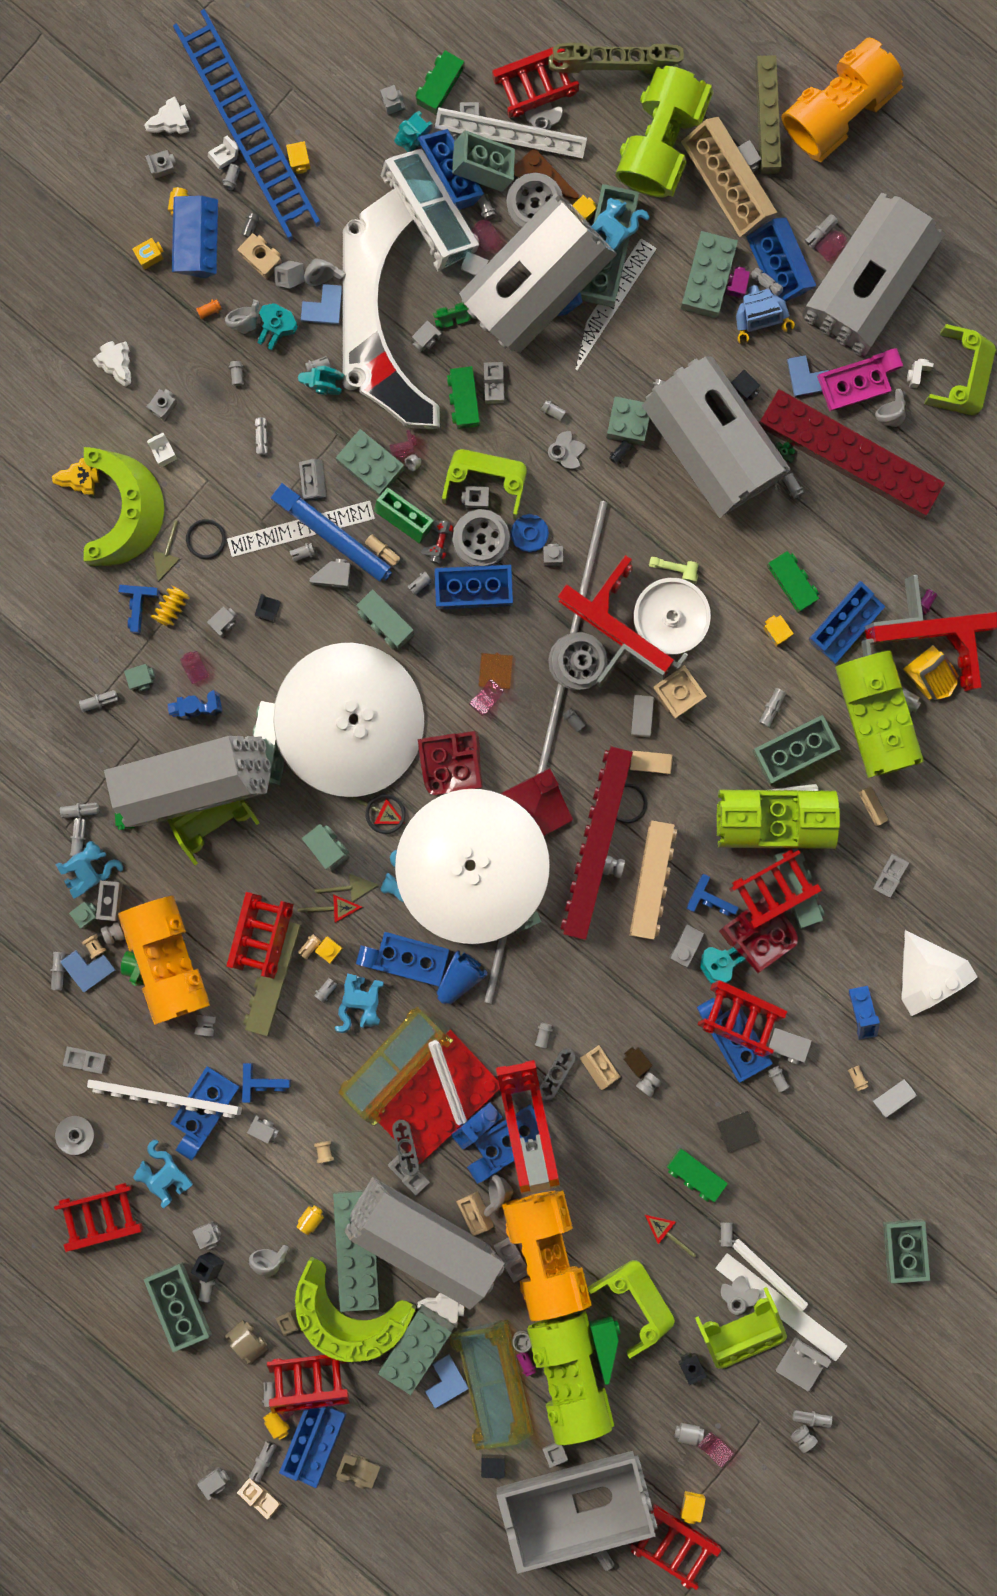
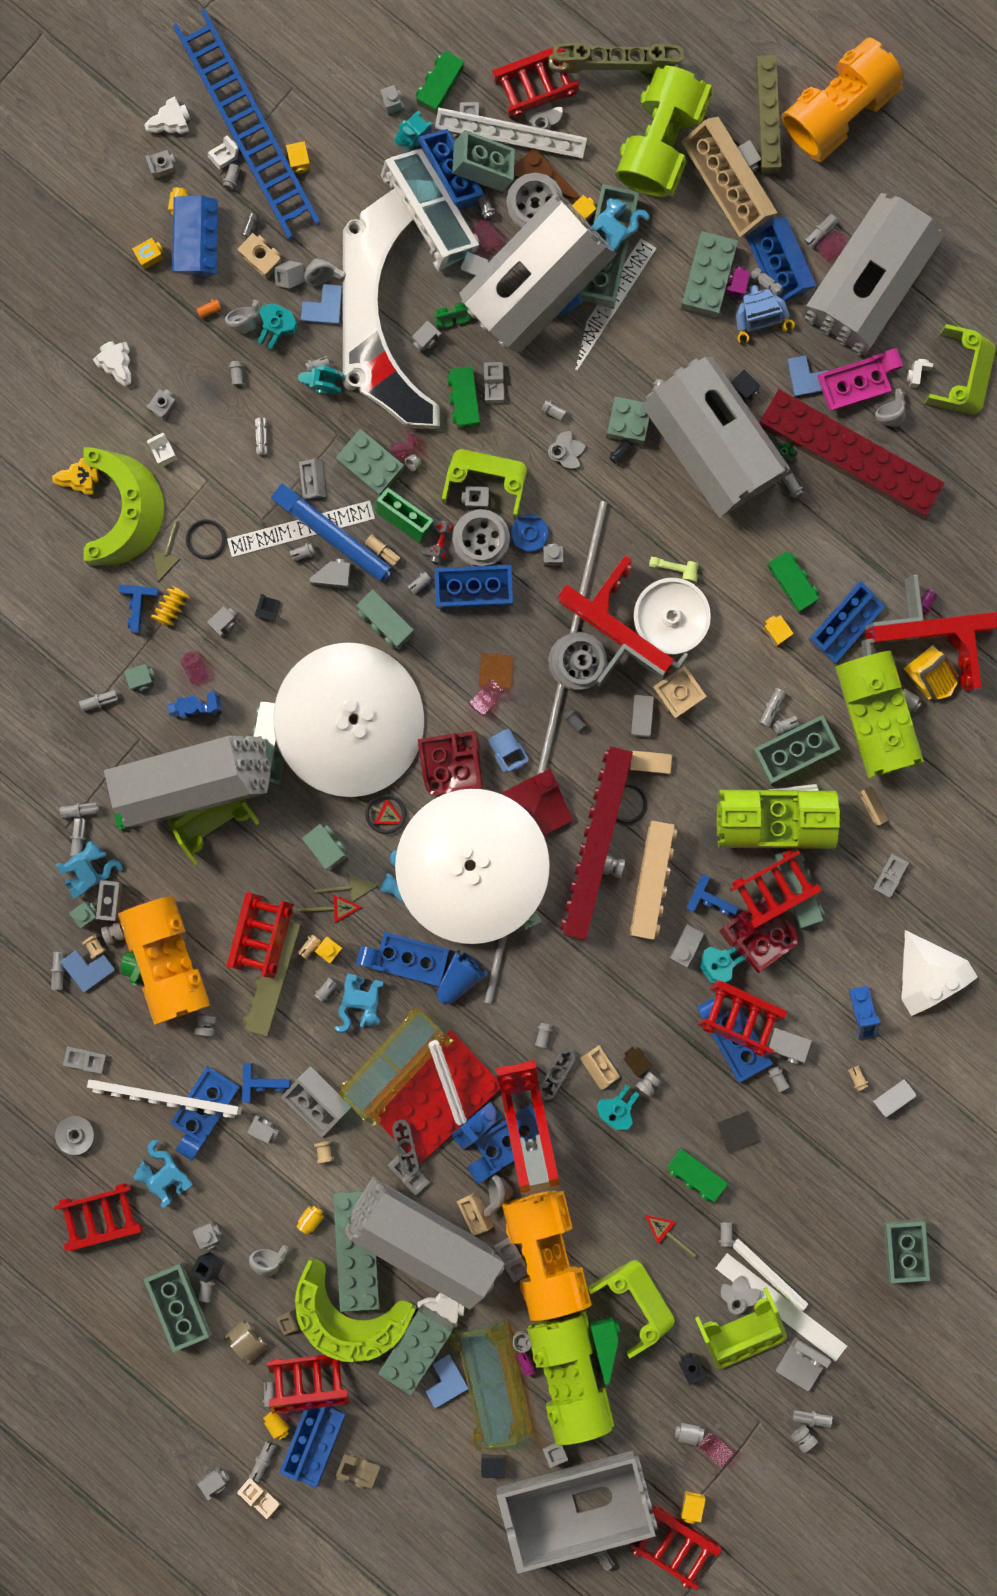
none -> light grey slope [281,1066,352,1137]
none -> medium blue piece [488,728,529,773]
none -> teal hinge [596,1084,639,1130]
none -> light grey pin [773,716,799,735]

